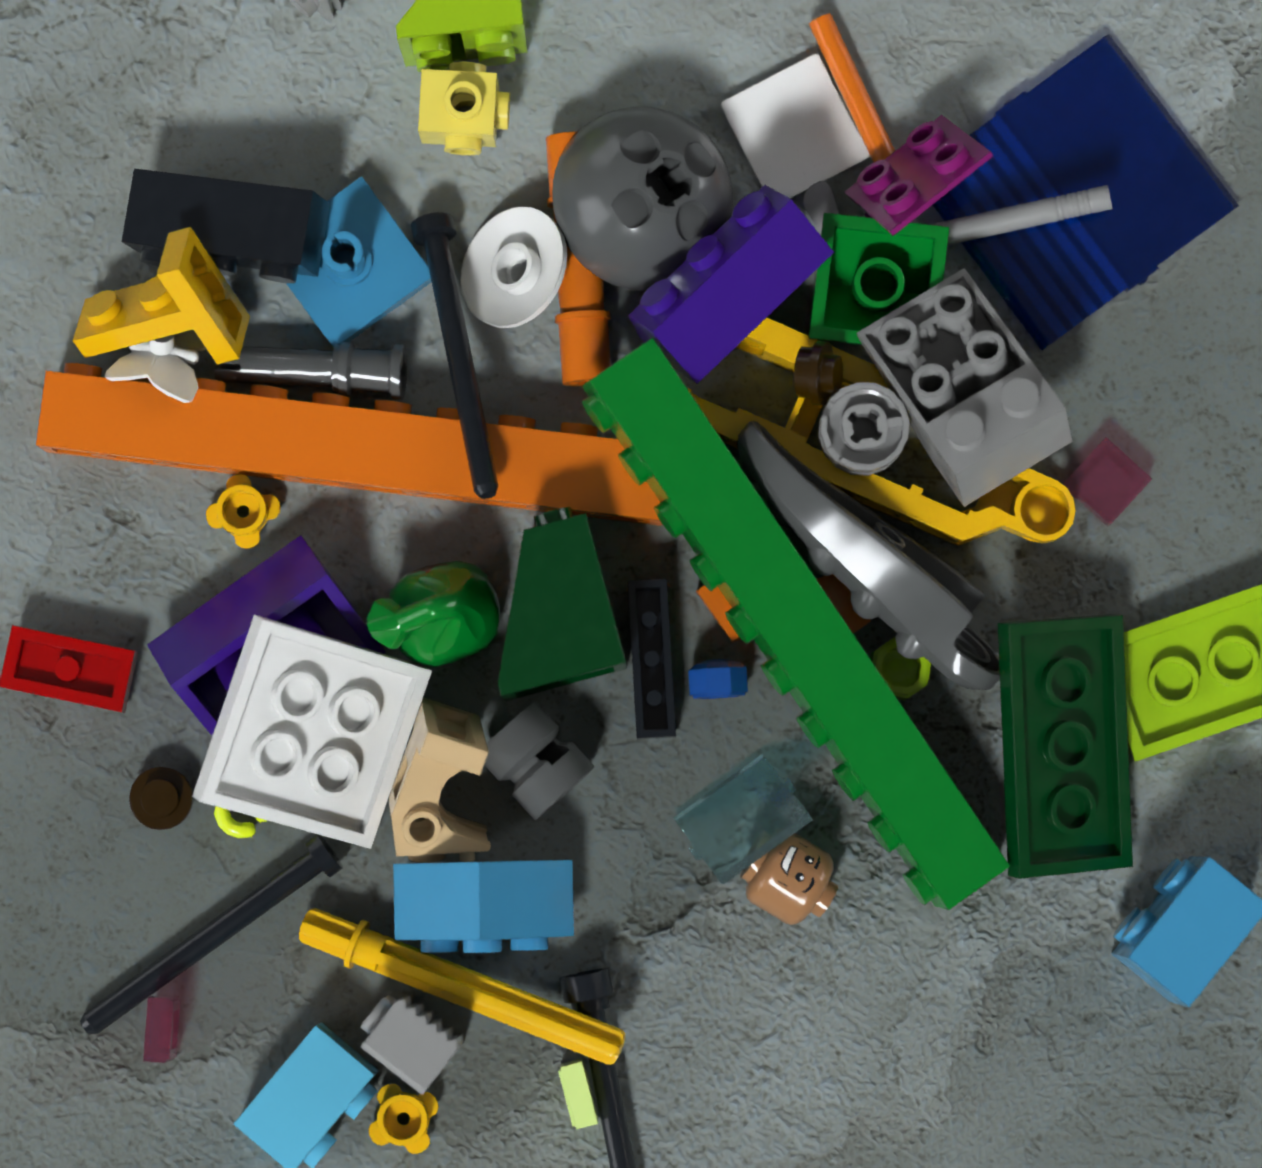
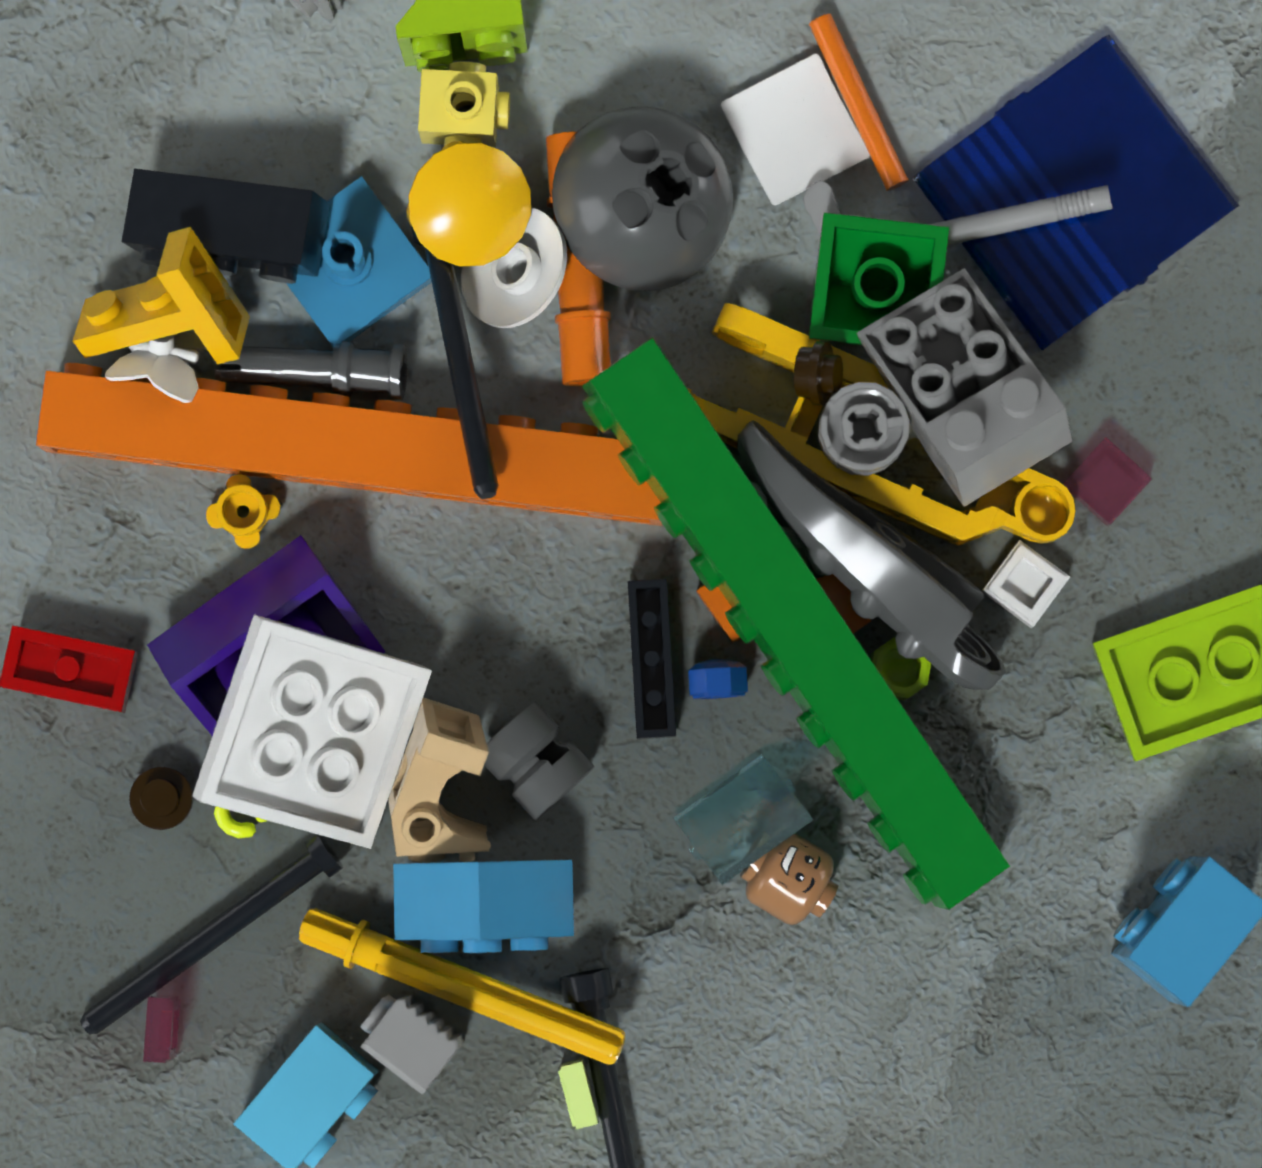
green piece [366,561,501,667] -> none
yellow plate [369,1083,439,1154] -> none
dark green slope [498,507,627,701] -> none
dark purple slope [628,185,834,384] -> none
magenta hinge [844,115,993,236] -> none
dark green plate [998,614,1133,879] -> none
none -> yellow dish [406,141,531,267]
none -> white tile [981,540,1070,628]

